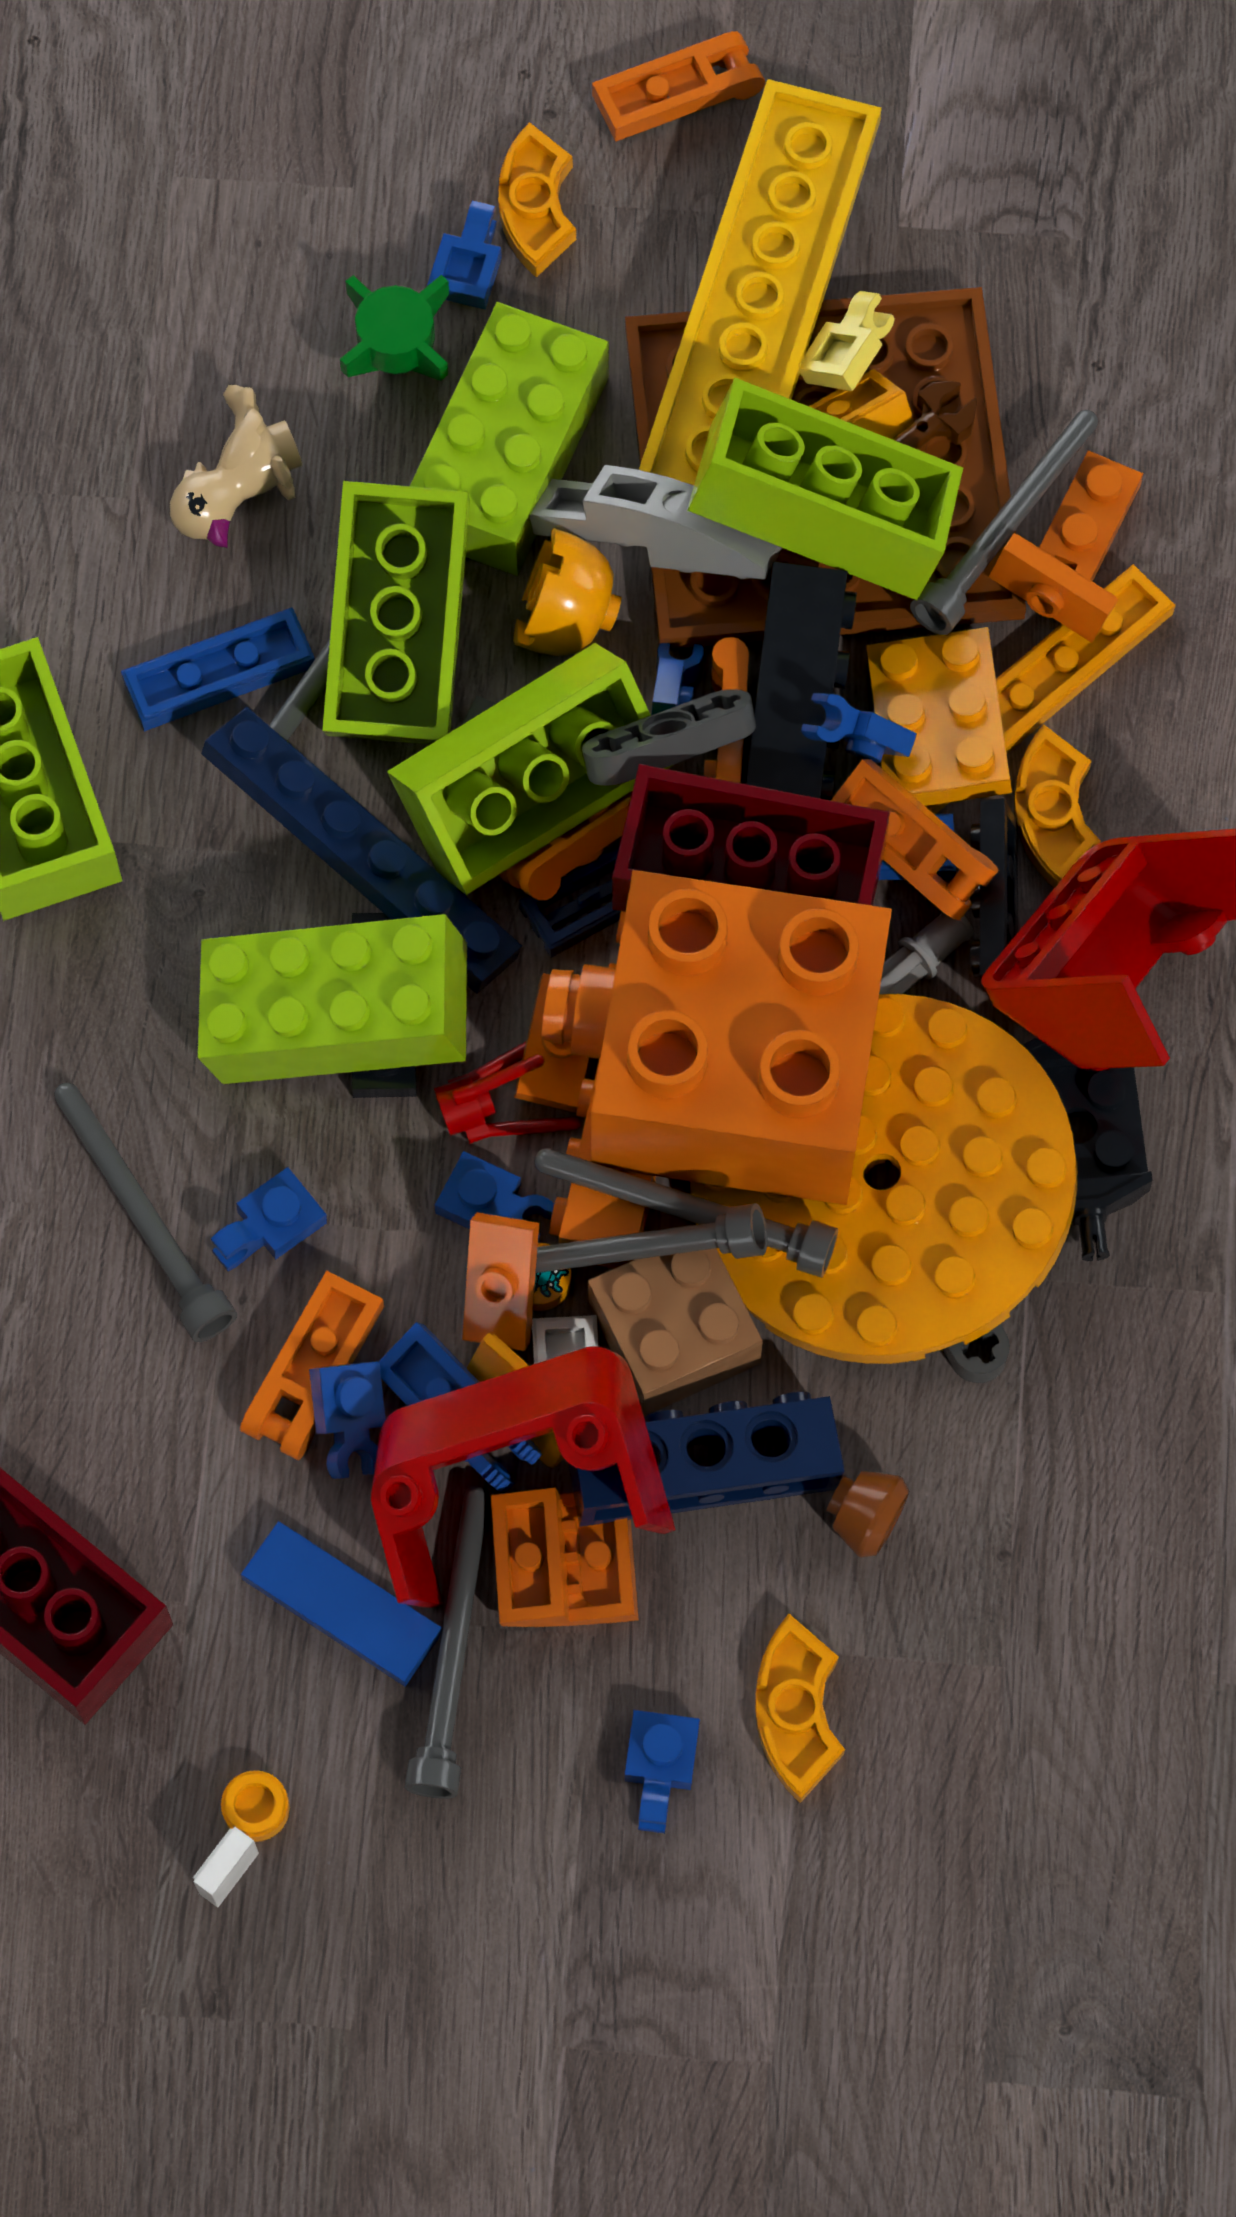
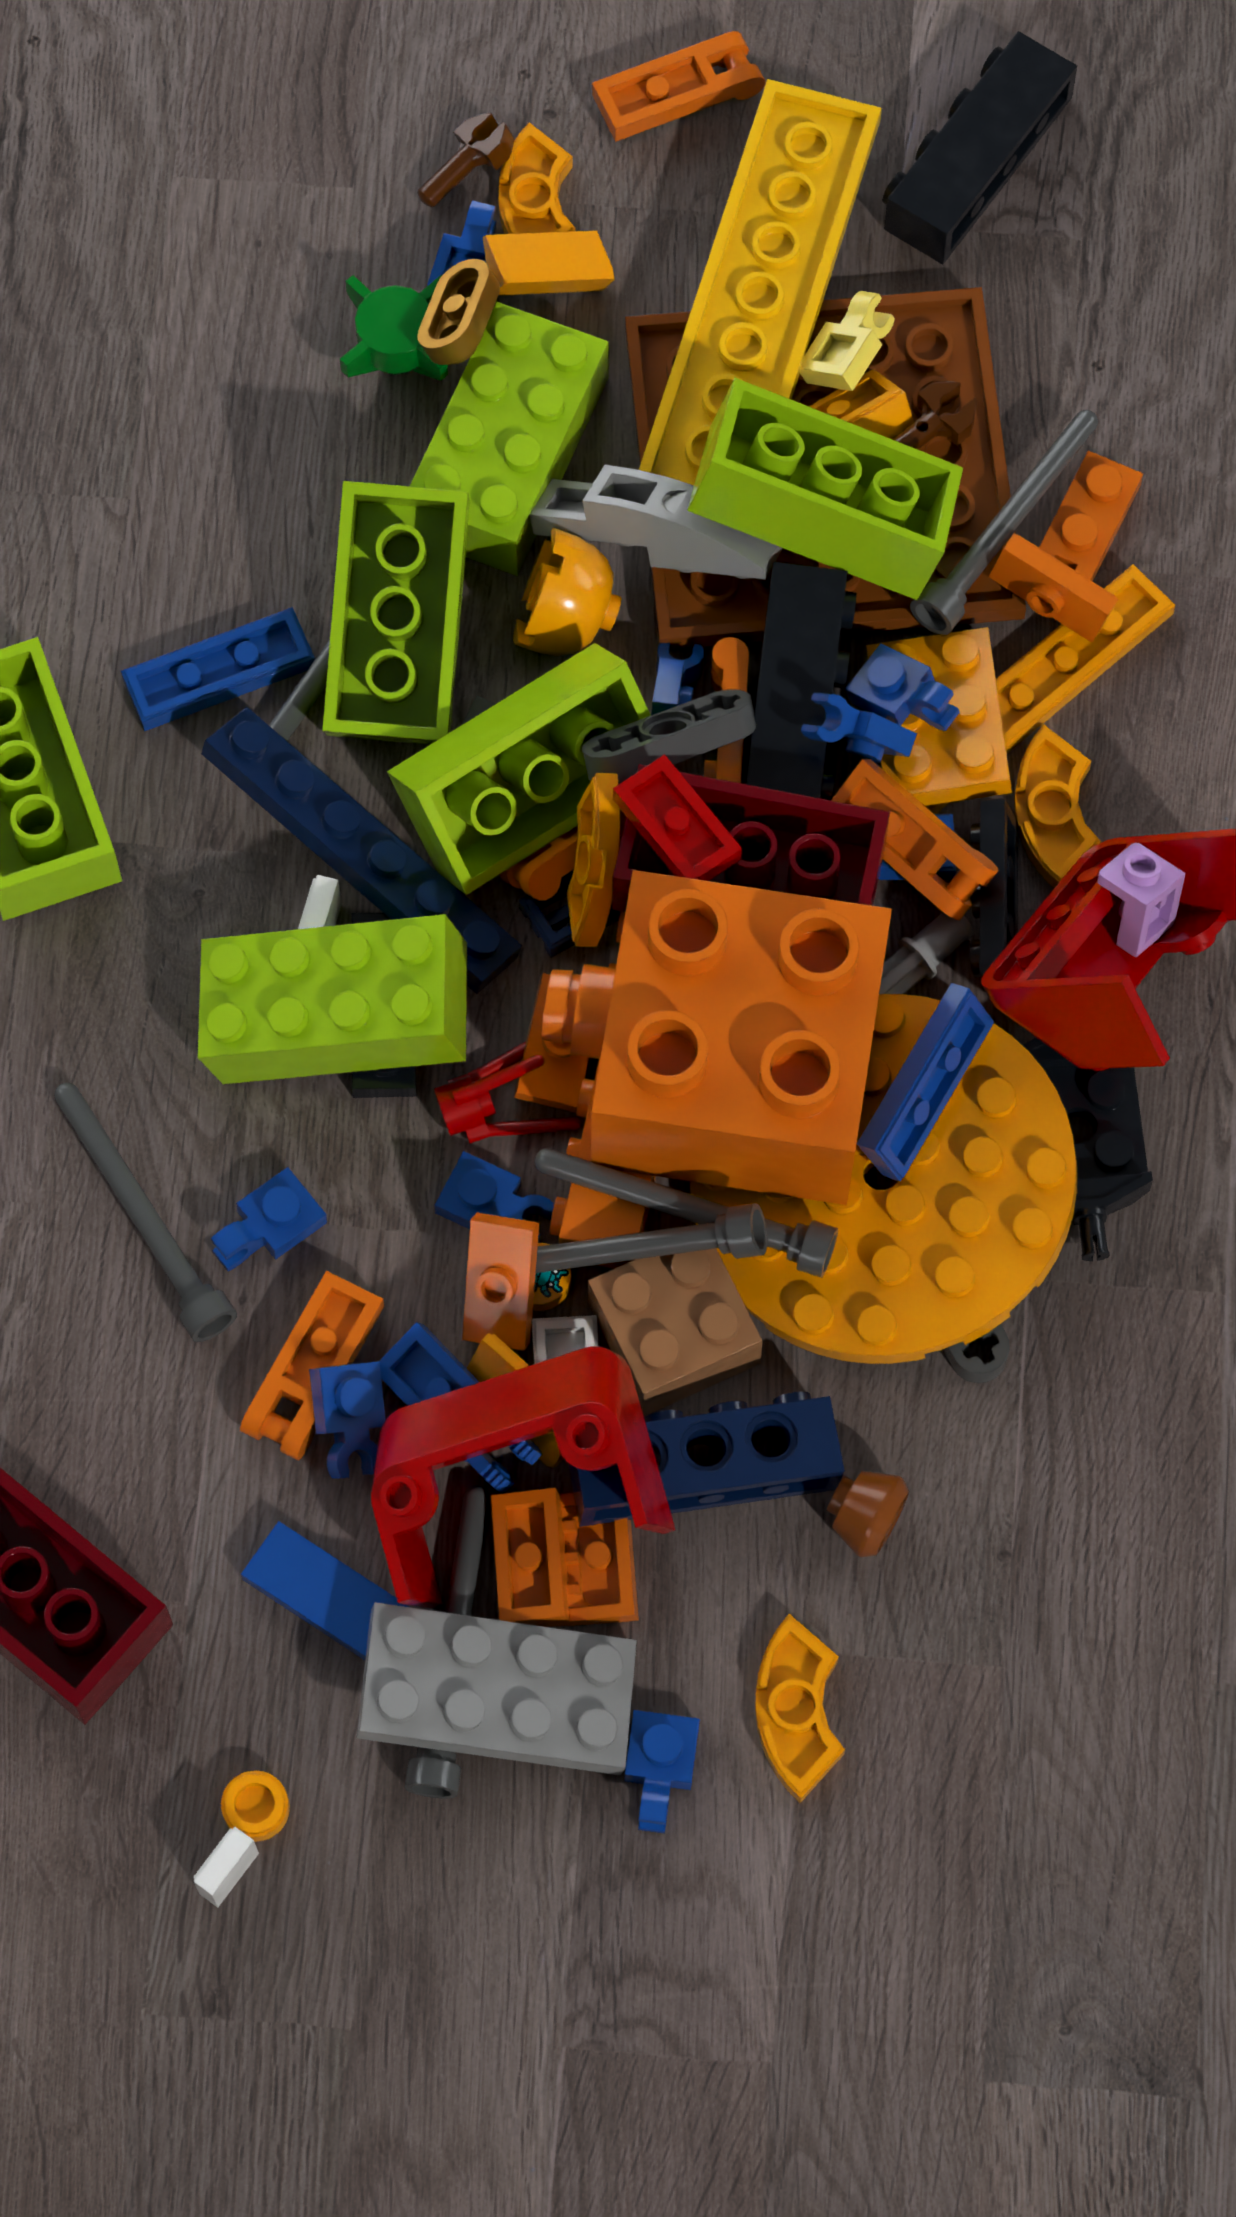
tan animal [170,385,302,548] -> none
none -> white tile [298,875,342,929]
none -> light grey plate [356,1602,637,1775]
none -> reddish brown bar [417,113,514,207]
none -> pearl gold plate [417,259,500,365]
none -> light orange slope [483,231,615,295]
none -> light orange tile [567,773,620,947]
none -> red plate [613,754,742,881]
none -> blue plate [845,643,960,731]
none -> blue tile [857,983,994,1182]
none -> black brick [882,31,1077,265]
none -> lavender bracket [1098,843,1186,958]

